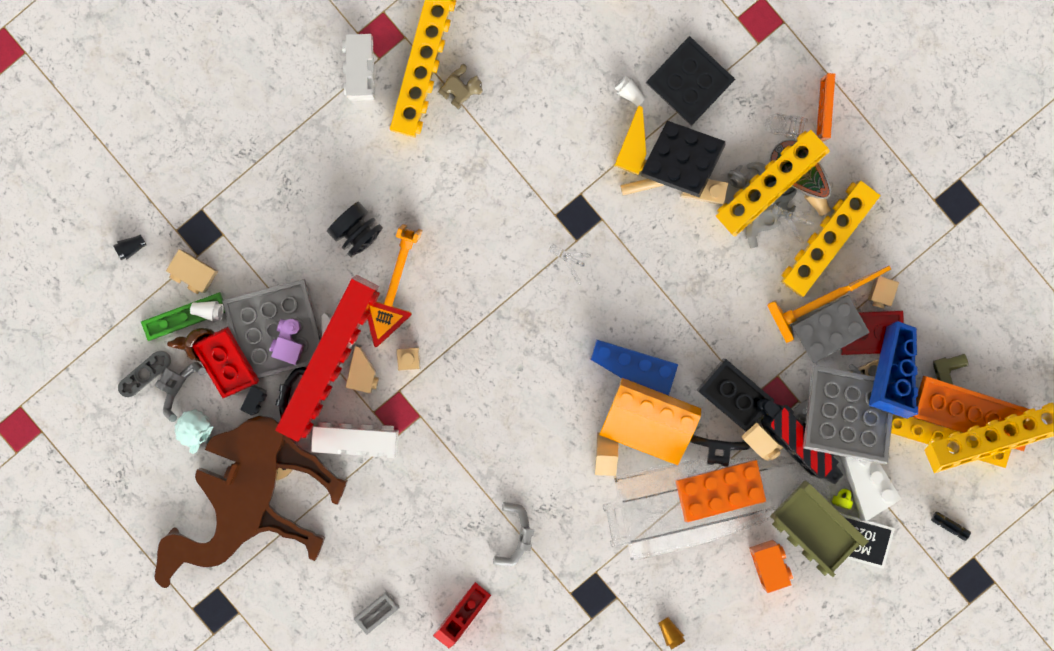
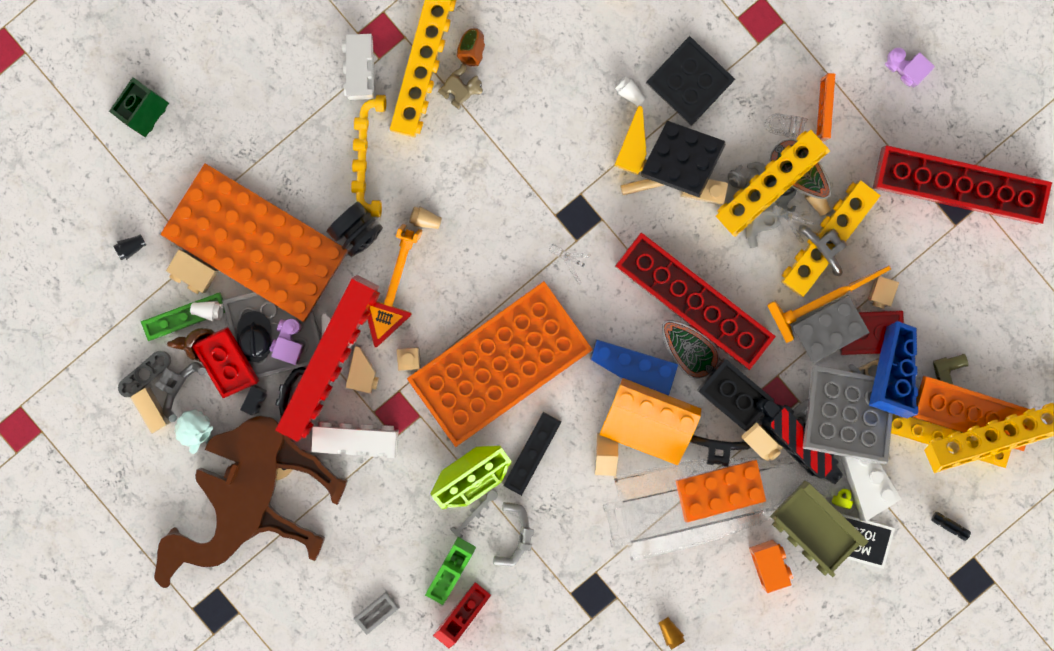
none -> dark green slope [109,77,169,138]
none -> tan brick [130,387,171,434]
none -> orange plate [160,163,349,322]
none -> black piece [237,311,272,362]
none -> yellow bar [351,95,387,217]
none -> orange plate [407,281,593,447]
none -> tan cone [409,206,442,229]
none -> bright green slope [425,537,476,605]
none -> lime wedge [430,446,512,509]
none -> light grey piece [450,490,498,538]
none -> dark orange rock [457,28,485,66]
none -> black tile [503,412,562,496]
none -> red brick [614,232,776,370]
none -> shield [662,320,719,379]
none -> flat silver piece [799,225,847,276]
none -> red brick [873,145,1052,225]
none -> lavender brick [885,48,935,88]

